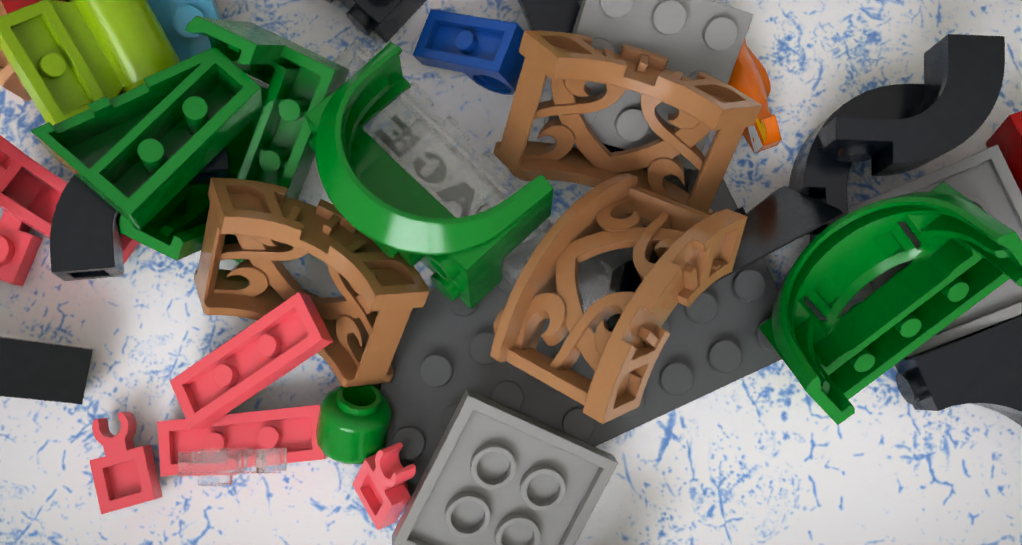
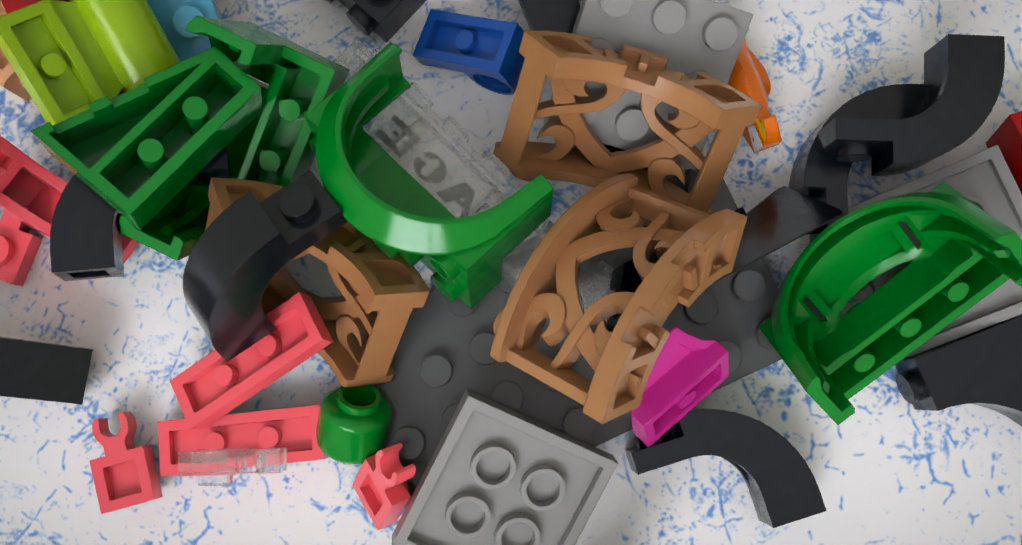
none -> black arch [183,170,347,362]
none -> black arch [625,408,827,528]
none -> dark pink slope [631,327,730,448]

